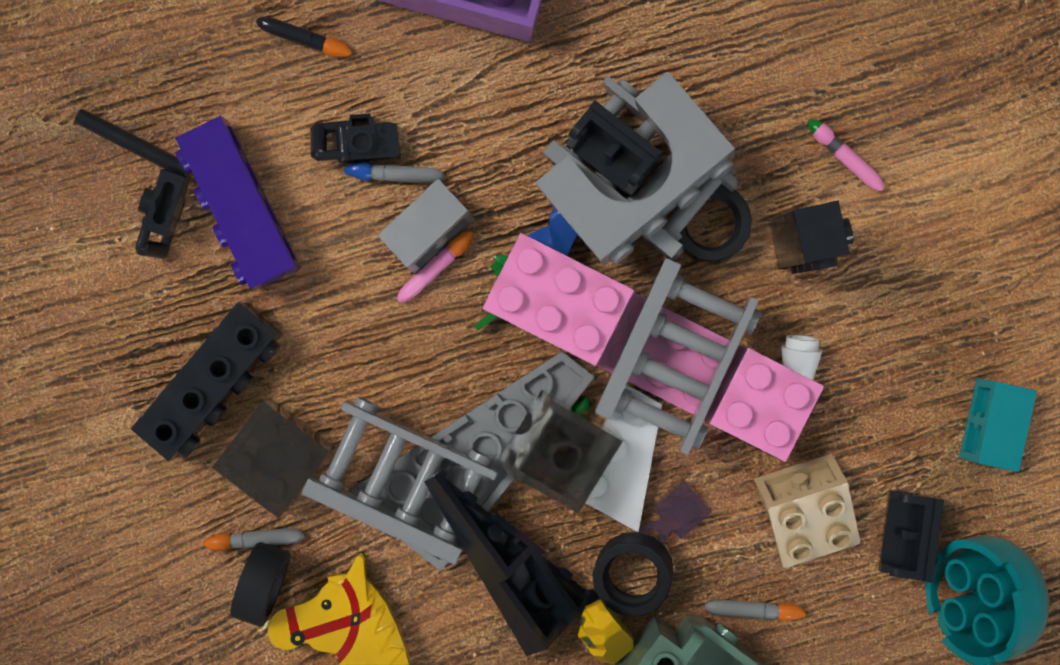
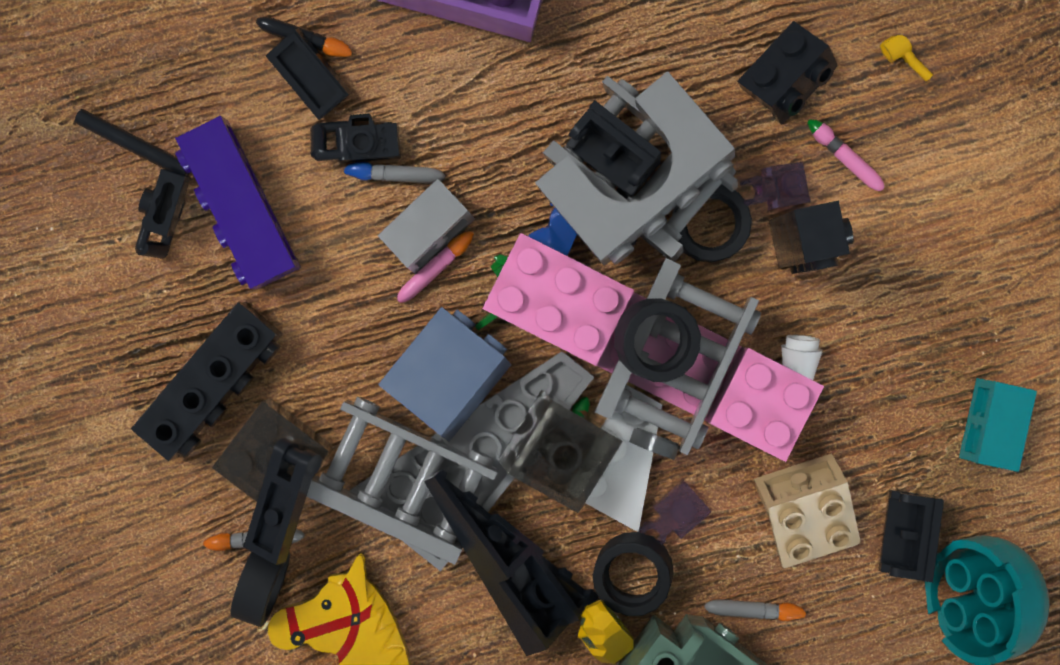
none -> black plate [243,437,322,565]
none -> black tile [265,28,352,120]
none -> sand blue brick [378,307,512,442]
none -> black tyre [614,298,701,382]
none -> dark grey tile [629,428,680,460]
none -> black bracket [737,21,837,124]
none -> clear purple plate [740,162,811,210]
none -> yellow hand [880,35,933,82]

